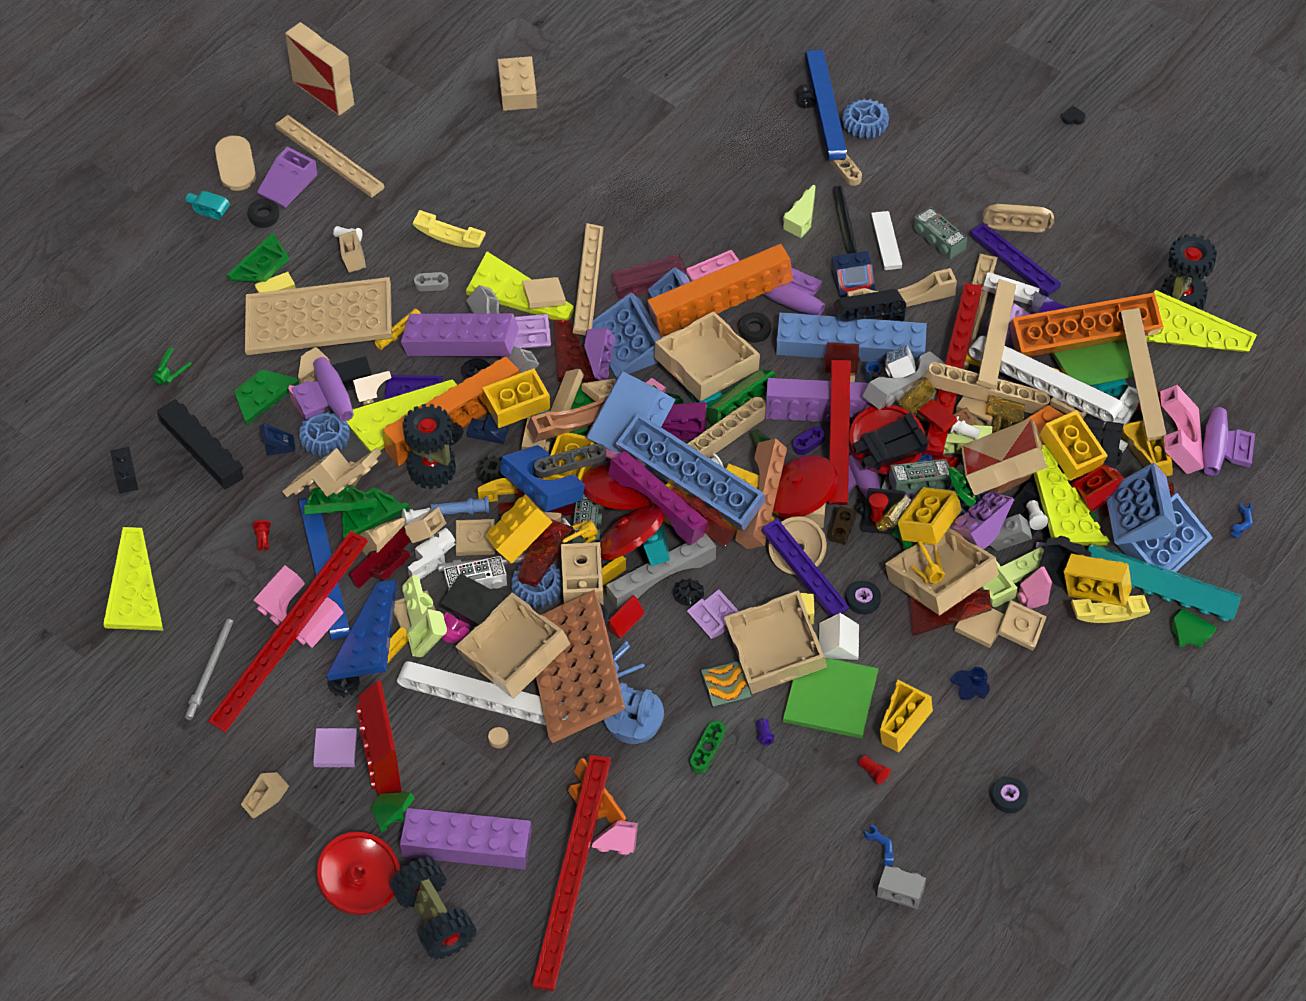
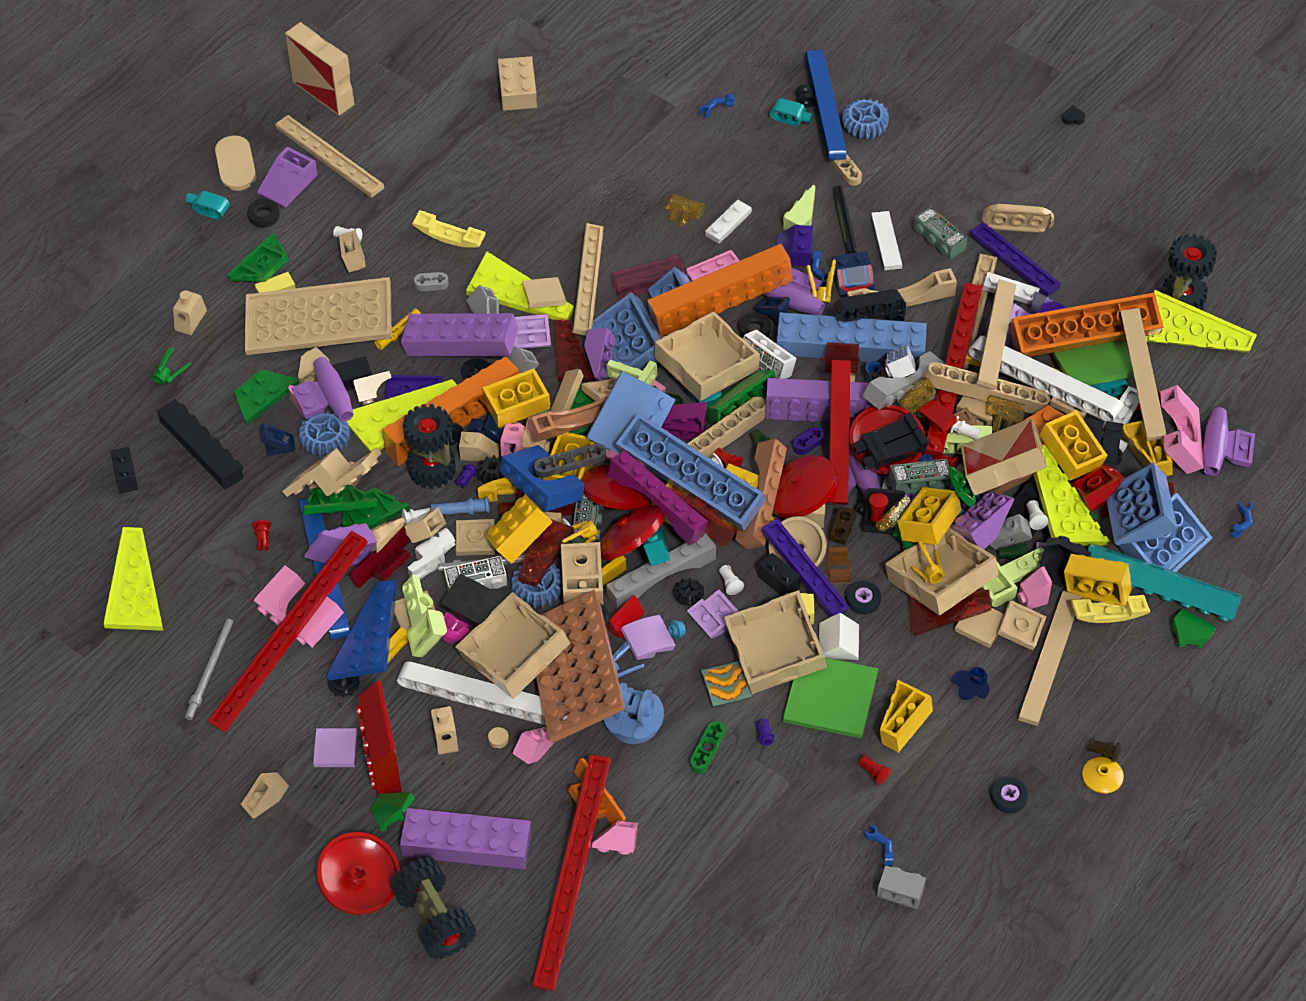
none -> tan torso [173,290,207,335]
none -> medium lavender slope [304,523,377,567]
none -> tan torso [431,706,458,755]
none -> dark purple pin [455,464,477,489]
none -> tan slope [459,432,500,462]
none -> bright pink torso [501,422,525,456]
none -> bright pink slope [512,727,555,764]
none -> yellowish green bracket [607,360,658,385]
none -> lavender slope [621,615,676,660]
none -> clear yellow hinge [666,194,706,225]
none -> dark azure plate [668,620,686,640]
none -> blue arm [699,94,735,118]
none -> white plate [705,200,752,244]
none -> red pin [714,448,743,468]
none -> white pin [719,565,744,595]
none -> white brick [743,330,797,379]
none -> dark blue slope [754,297,790,325]
none -> black brick [758,553,801,596]
none -> teal piece [769,98,813,126]
none -> dark purple slope [776,225,813,267]
none -> yellow plant [807,260,836,303]
none -> blue arm [811,250,833,287]
none -> clear orange piece [827,547,851,583]
none -> dark green cone [999,542,1028,560]
none -> tan tile [1018,591,1082,726]
none -> yellow dish [1082,757,1123,794]
none -> dark brown pin [1088,739,1121,762]

